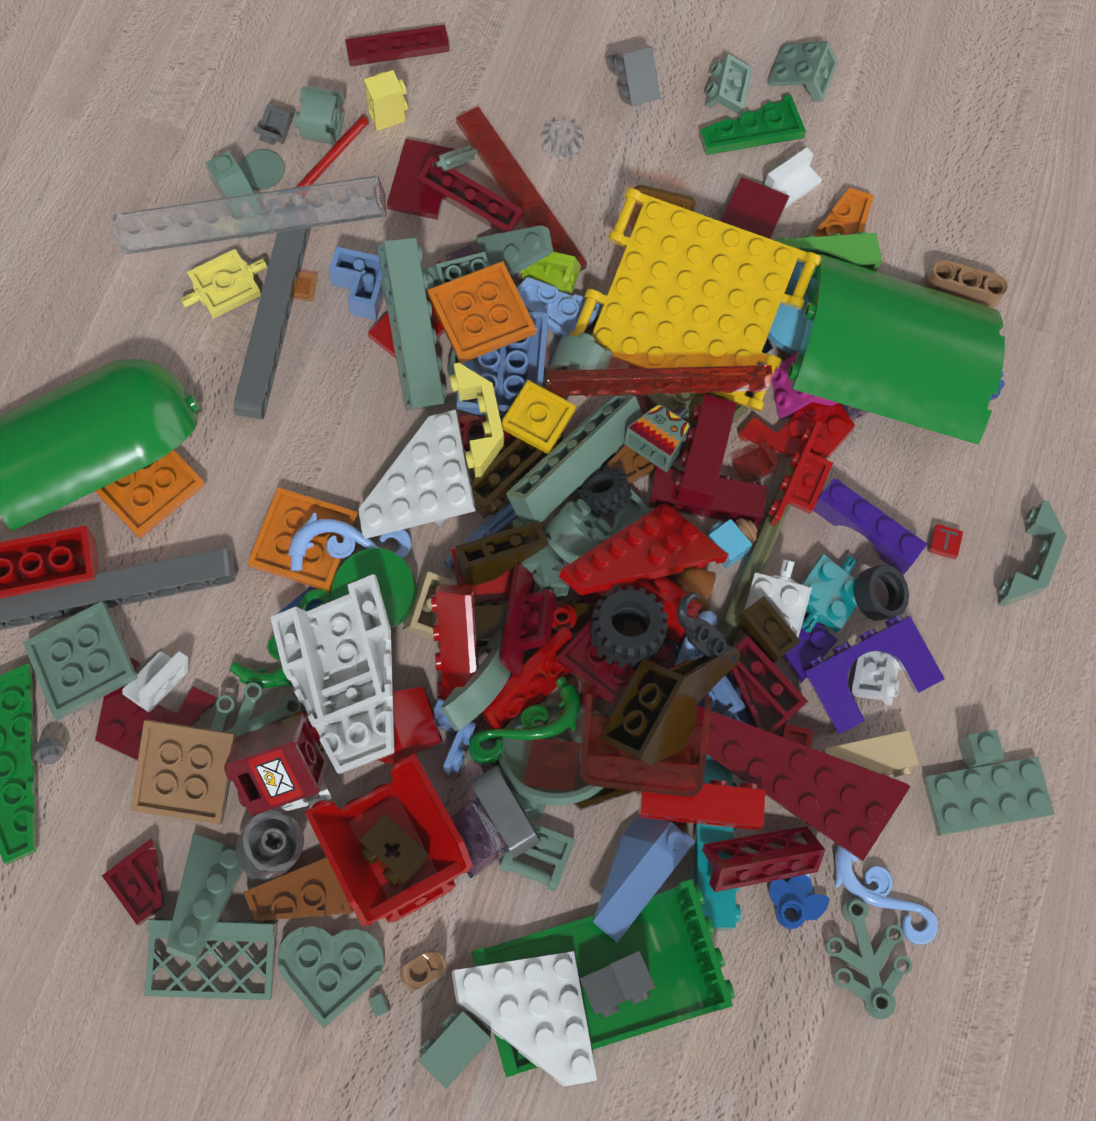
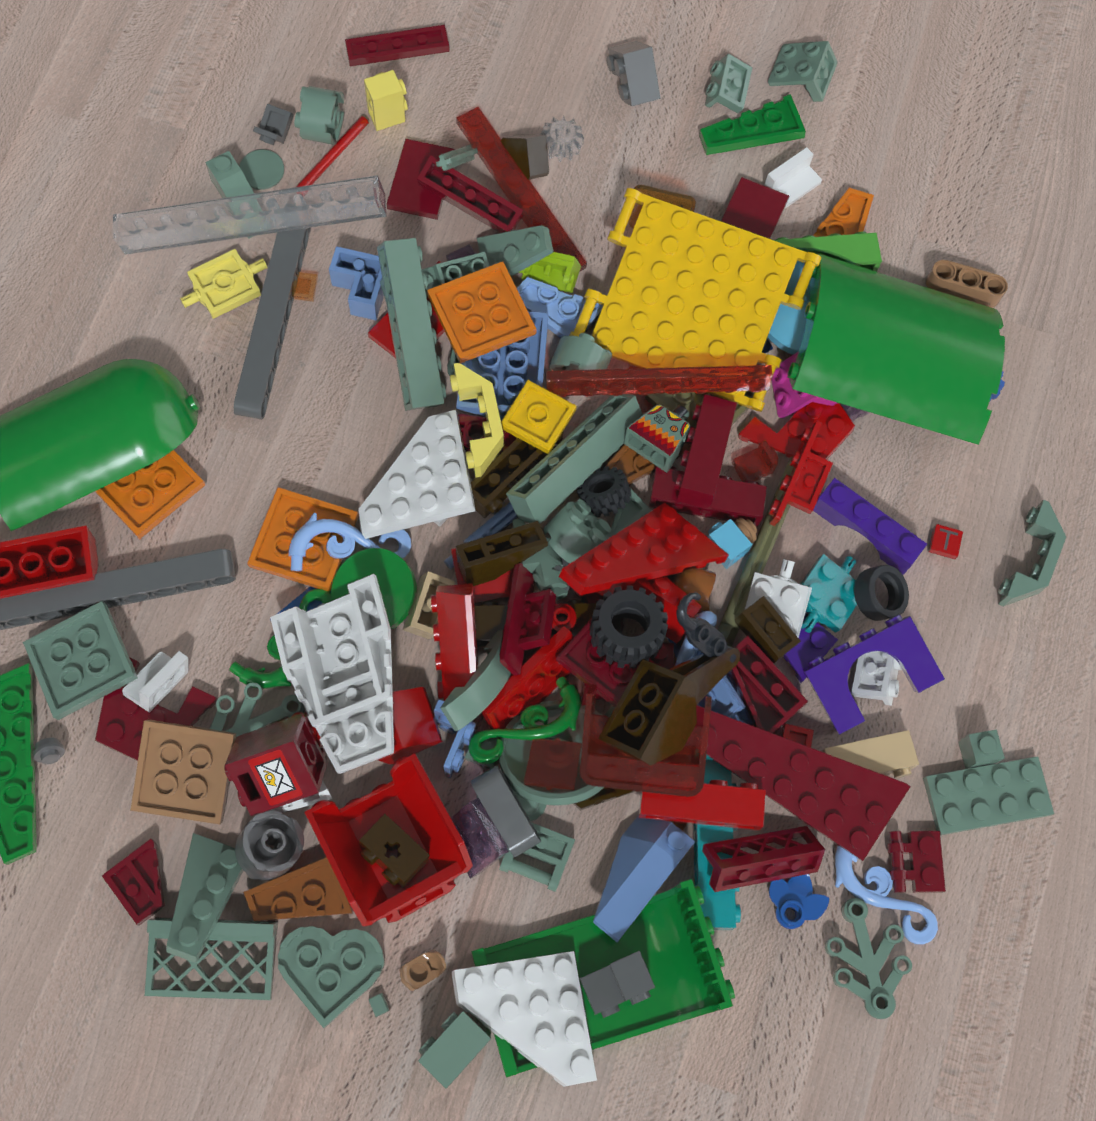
none -> dark brown slope [501,134,549,180]
none -> dark red plate [887,831,946,893]

